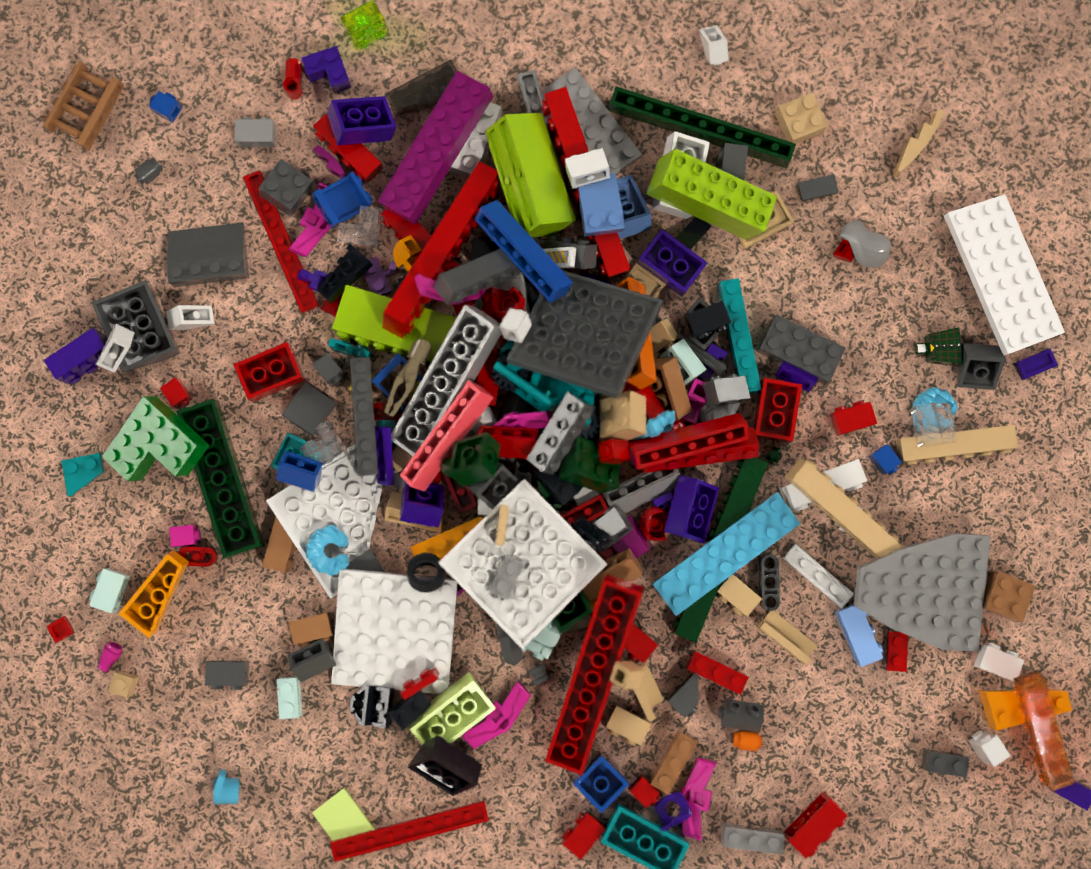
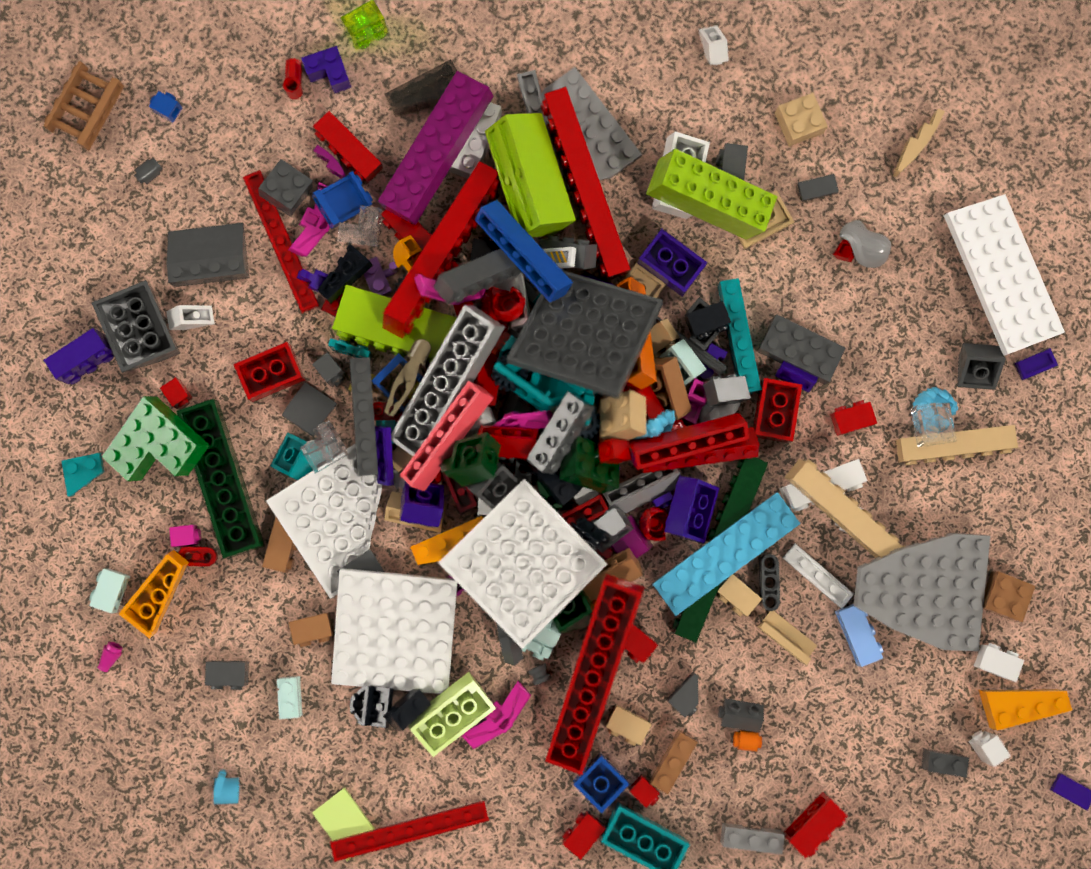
red plate [46,616,75,643] -> none
white slope [96,324,135,373] -> none
tan brick [108,671,139,698] -> none
light grey brick [234,117,276,147] -> none
blue brick [276,451,323,492] -> none
dark grey brick [288,638,336,682] -> none
medium azure piece [306,525,349,576] -> none
dark purple brick [327,96,396,145] -> none
red plate [400,667,440,700] -> none
black tyre [407,553,445,593] -> none
black slope [408,736,482,796] -> none
light grey plate [488,555,525,600] -> none
tan tile [495,505,509,546] -> none
white brick [499,308,532,343] -> none
white brick [565,148,610,189] -> none
medium blue slope [578,174,625,237] -> none
dark green brick [609,86,796,168] -> none
tan brick [610,661,646,690] -> none
medium blue slope [617,175,652,239] -> none
tan panel [633,663,664,722] -> none
dark purple piece [654,792,692,831] -> none
black slope [675,217,712,250] -> none
dark pink plate [681,758,718,841] -> none
red brick [685,650,749,695] -> none
dark green plate [766,446,783,465] -> none
blue brick [868,444,902,475] -> none
red plate [886,631,908,672] -> none
dark green torso [915,327,962,366] -> none
clear orange brick [1013,670,1075,792] -> none

